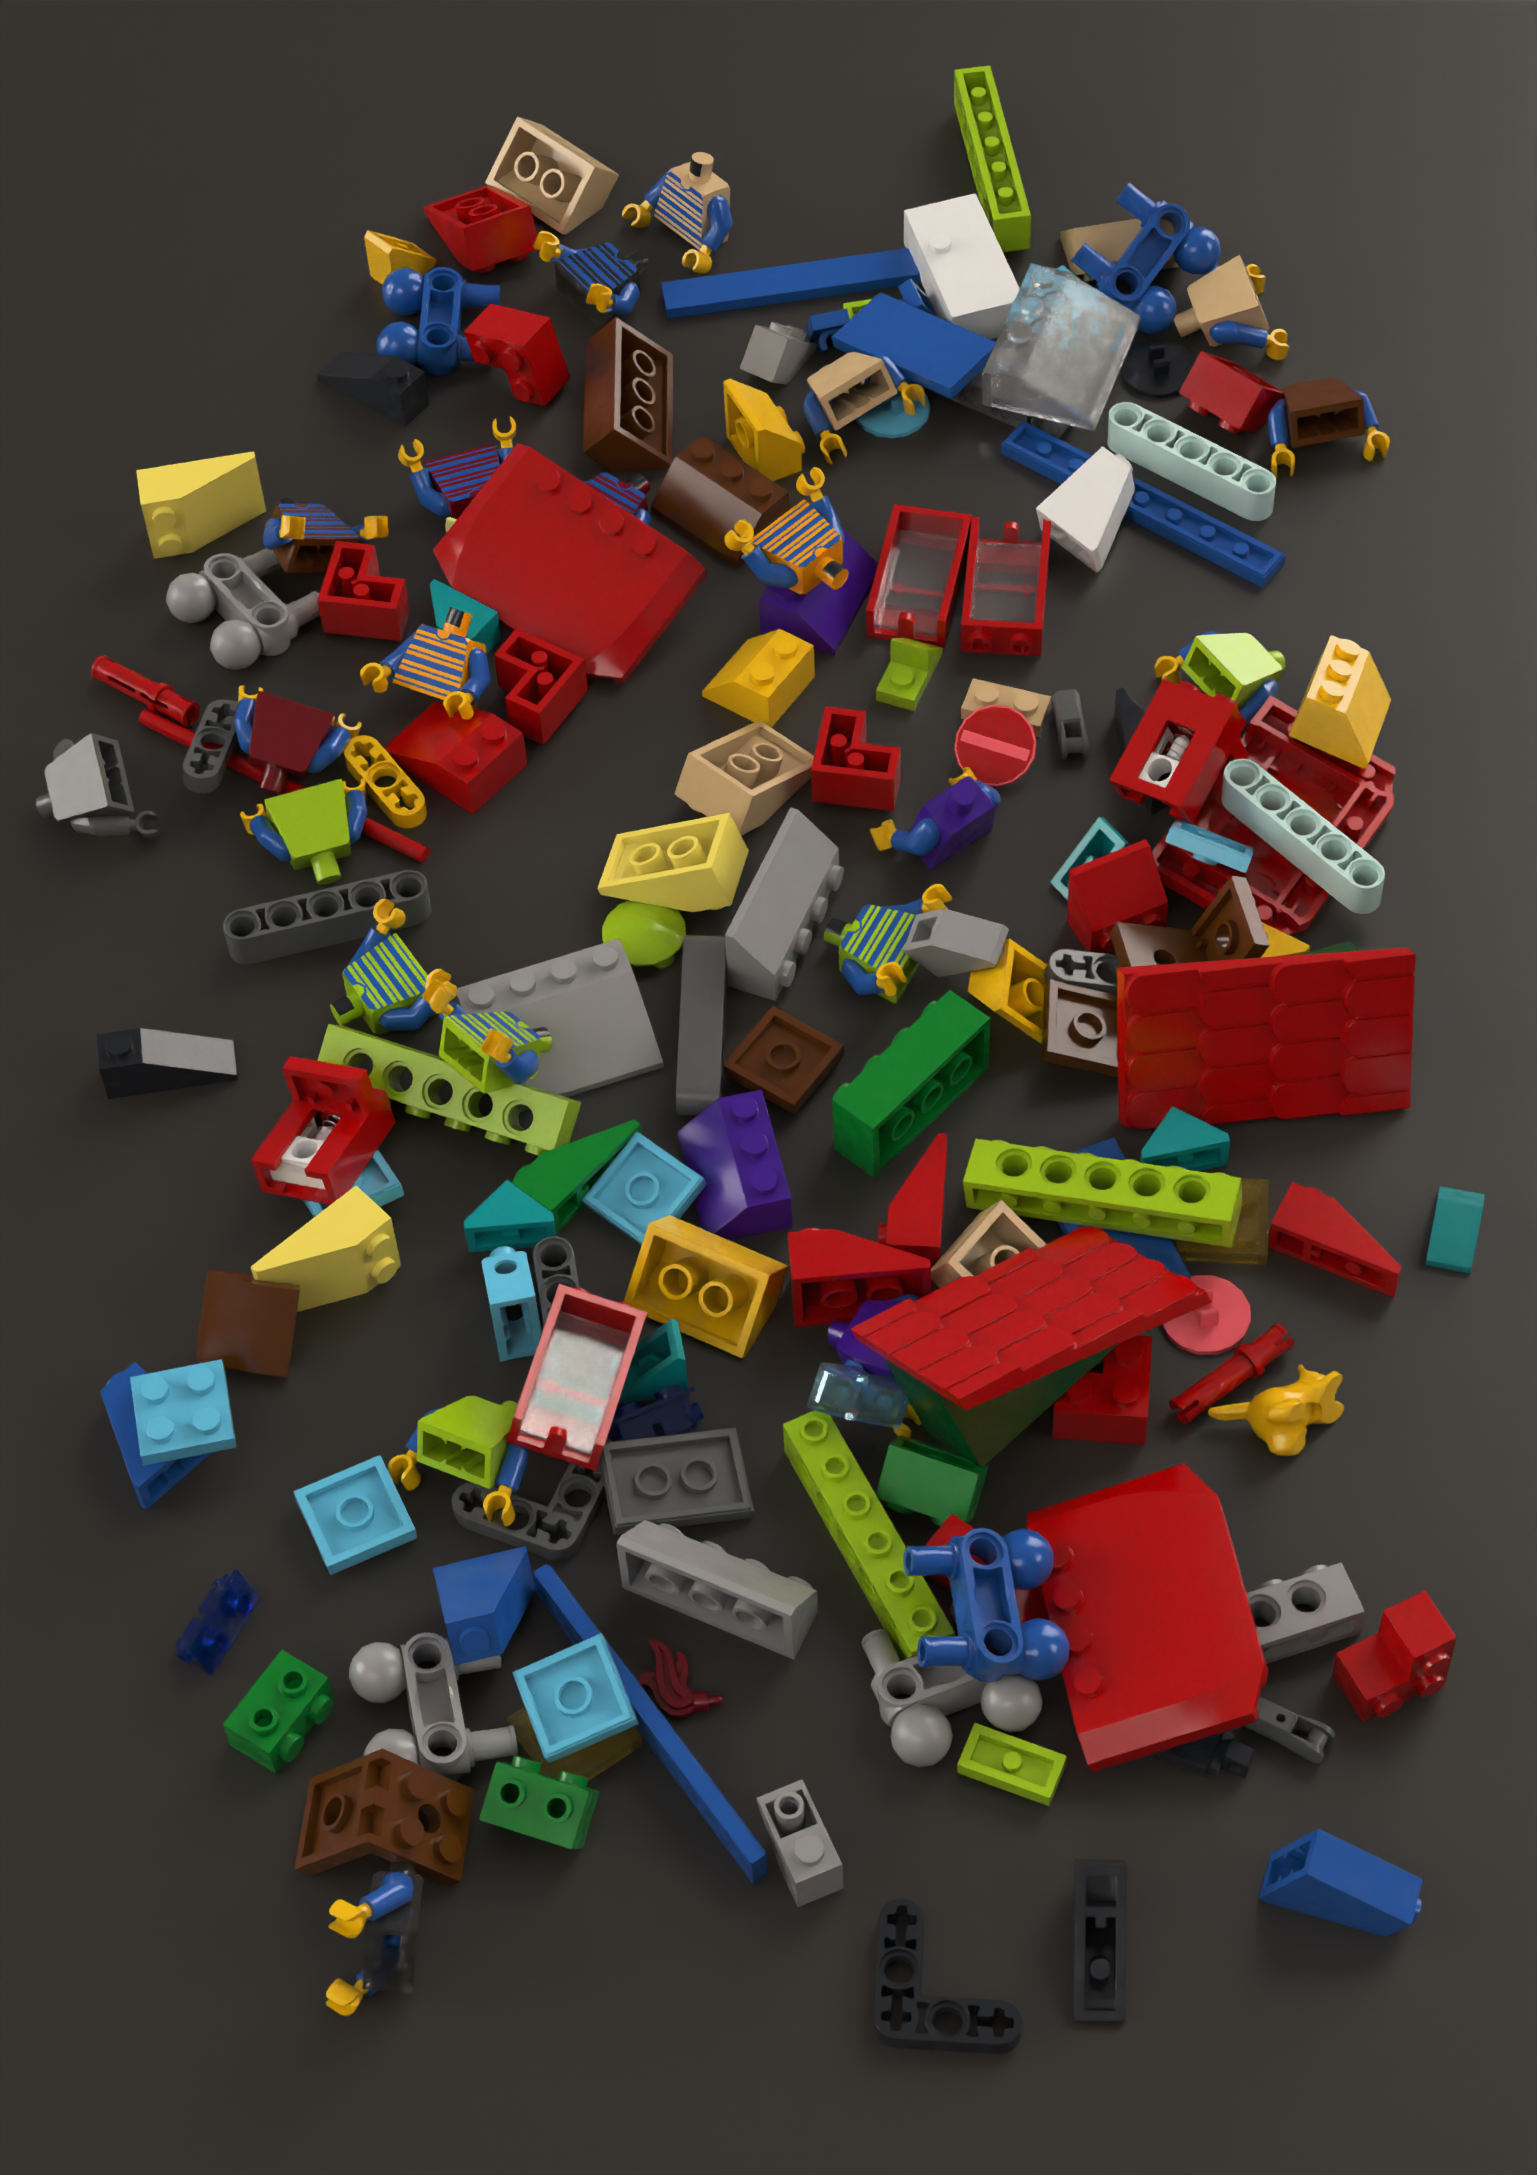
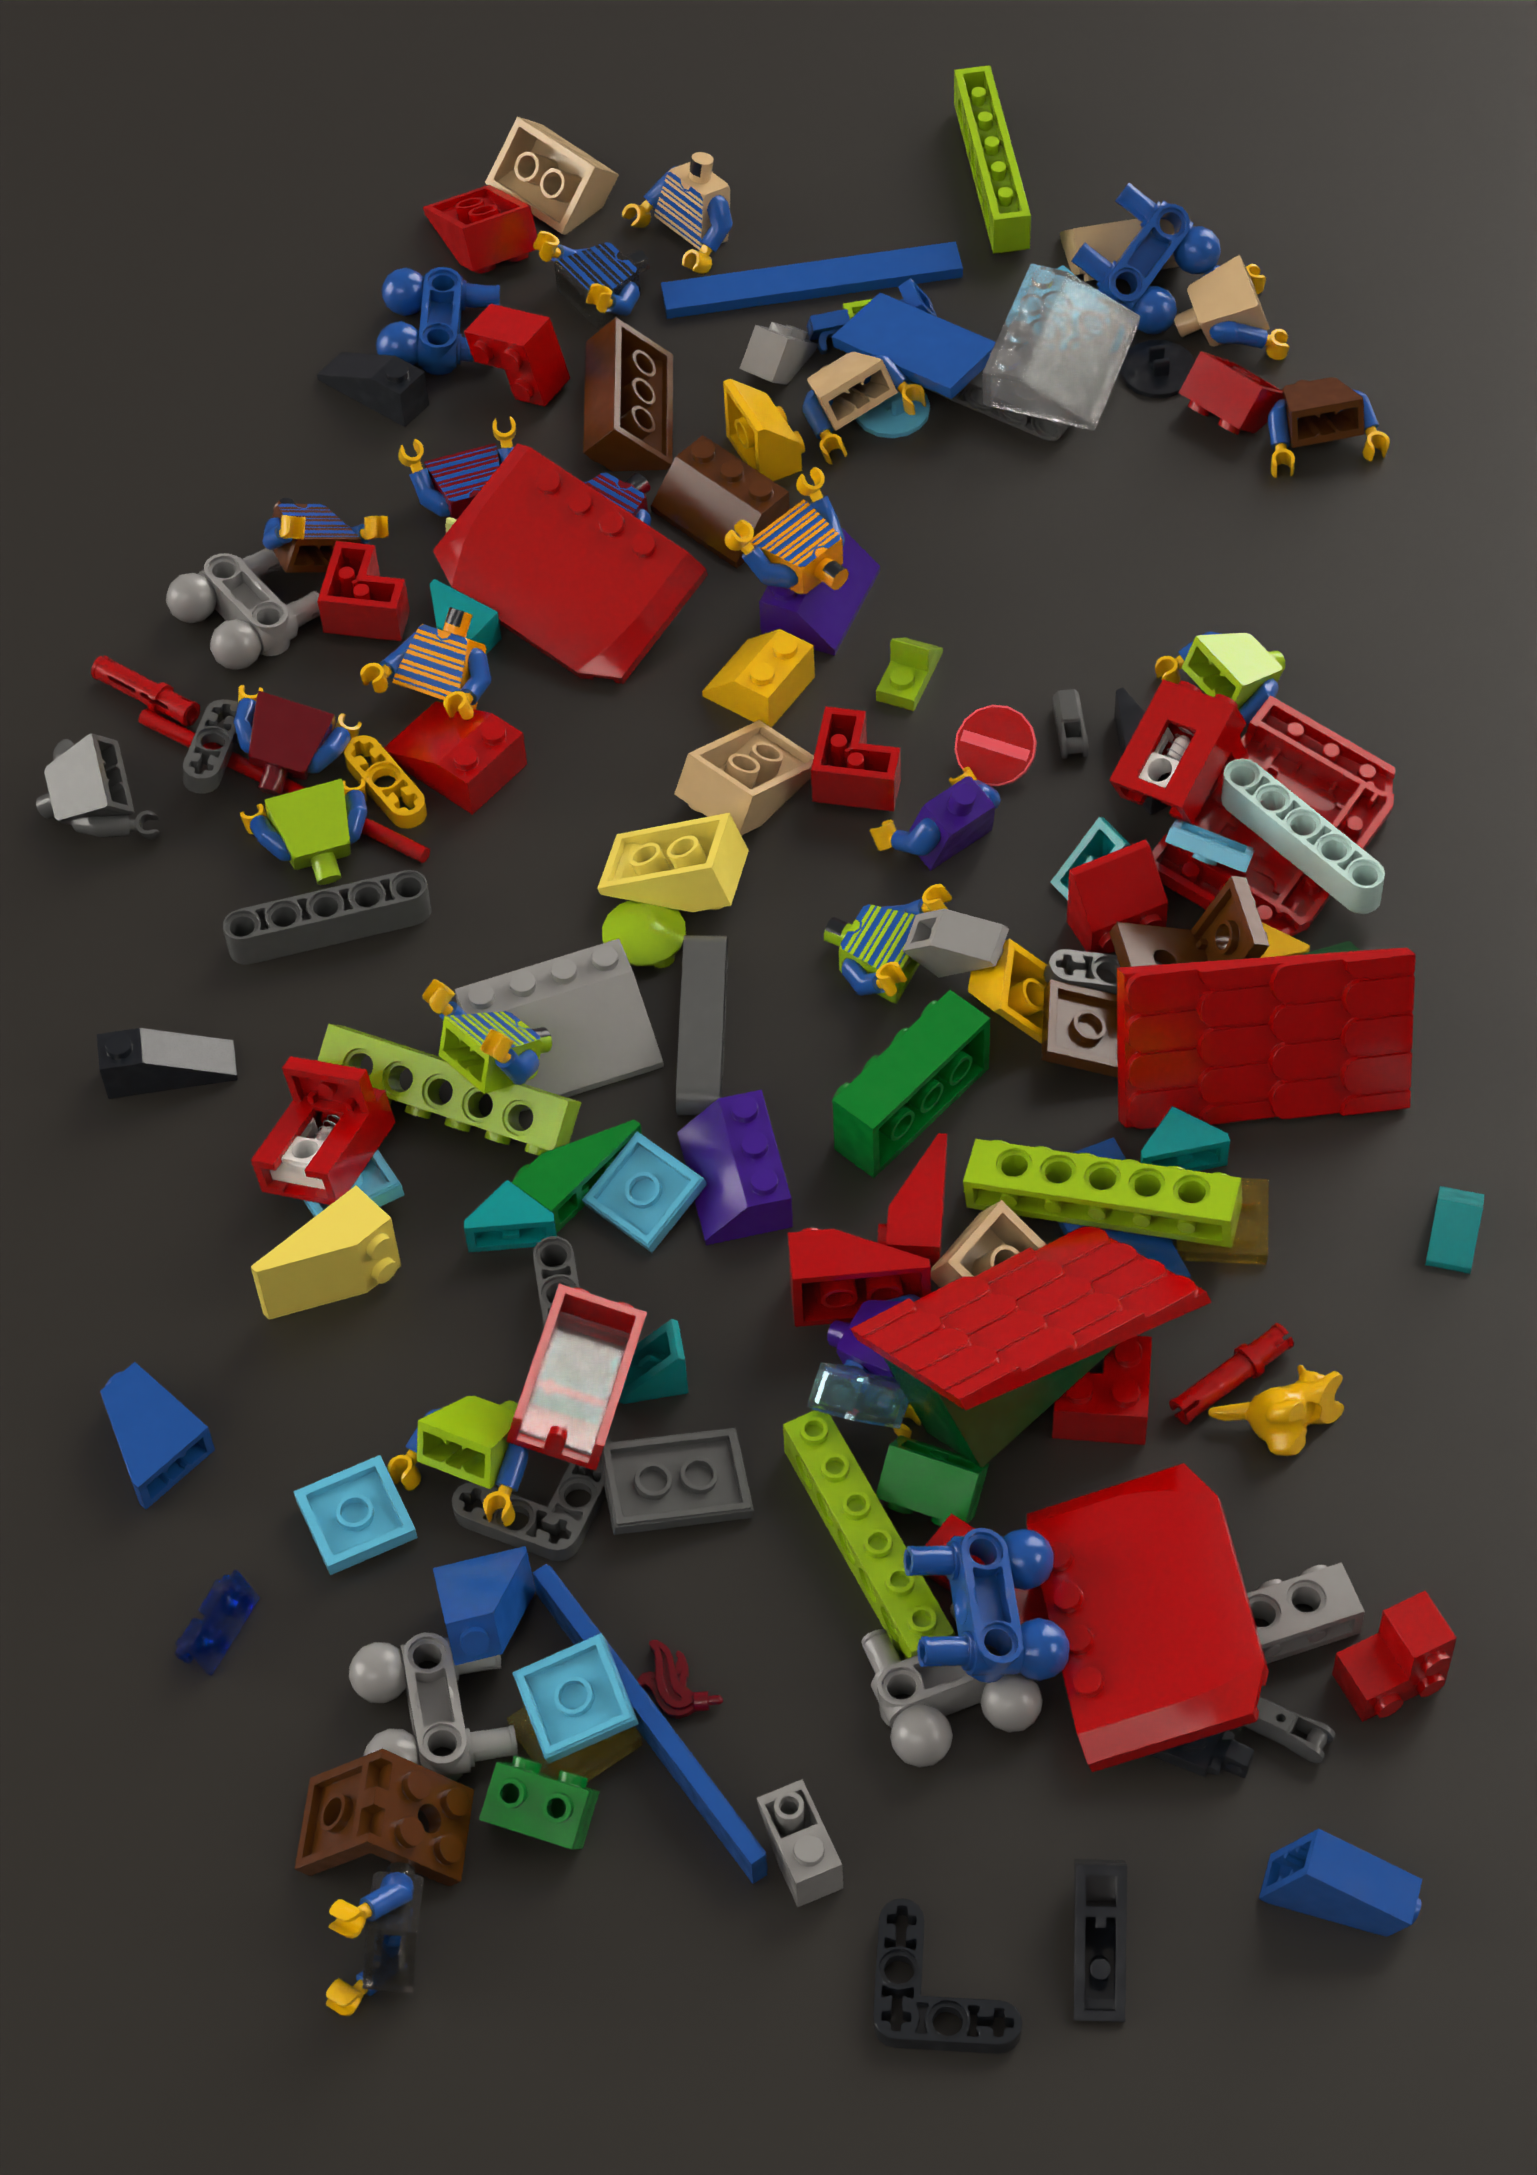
medium azure plate [130,1359,236,1466] -> none
light yellow slope [136,451,266,559] -> none
reddish brown slope [195,1270,300,1378] -> none
green brick [223,1650,334,1774] -> none
torso [330,899,457,1035] -> none
yellow slope [364,230,437,285] -> none
medium azure torso [481,1246,542,1362] -> none
red brick [494,628,588,745] -> none
clear blue hinge [610,1384,704,1442] -> none
light grey slope [616,1520,818,1660] -> none
yellow slope [623,1215,789,1358] -> none
reddish brown plate [722,1006,844,1115] -> none
light grey slope [725,807,844,1001] -> none
door [866,504,972,648] -> none
white brick [904,193,1025,339] -> none
lime plate [957,1723,1067,1807] -> none
door [961,517,1051,656] -> none
tan plate [961,678,1051,737] -> none
blue tile [1001,421,1286,588] -> none
white slope [1036,446,1135,573] -> none
light aqua beam [1107,402,1276,521] -> none
coral piece [1161,1275,1251,1355] -> none
red slope [1268,1182,1402,1298] -> none
yellow slope [1288,635,1391,769] -> none

